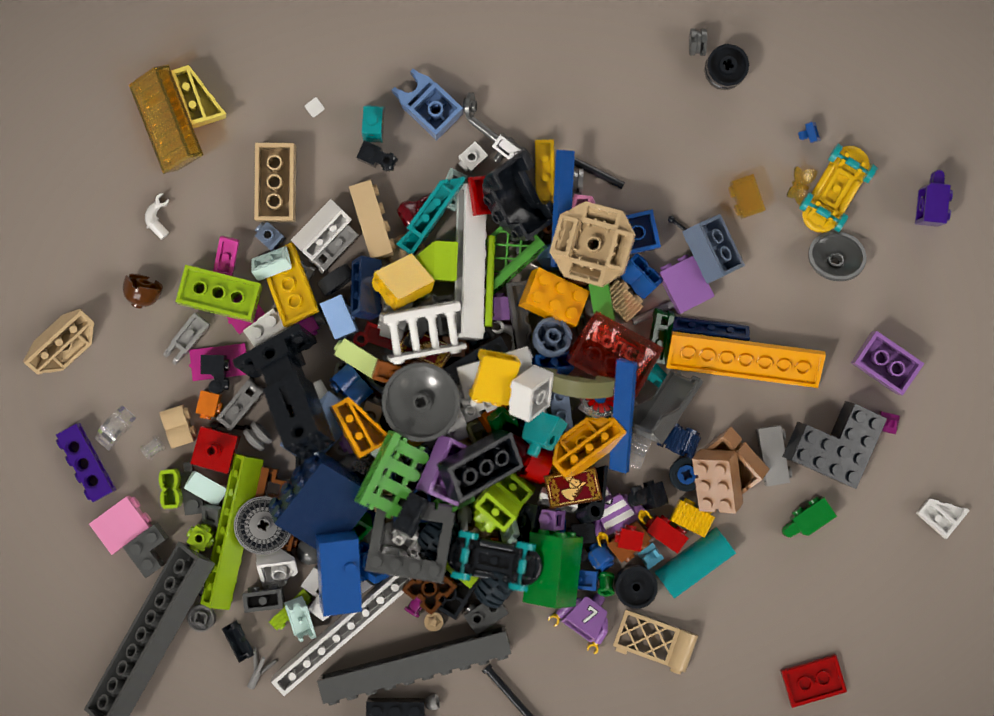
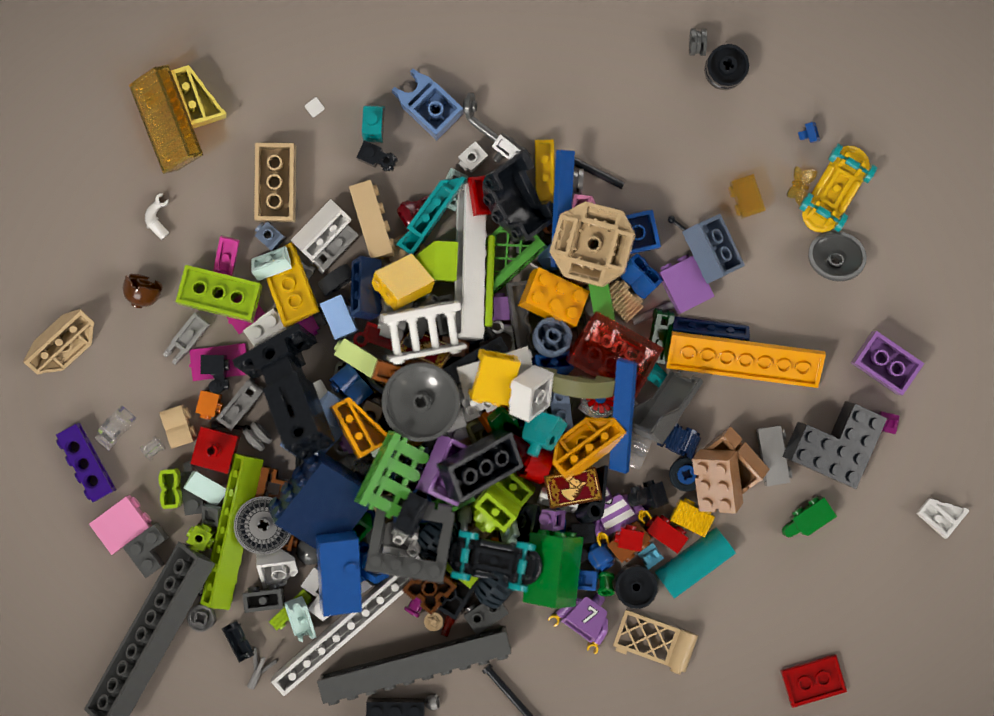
dark purple hinge [915,170,953,227] -> none
none -> clear red piece [441,615,455,637]

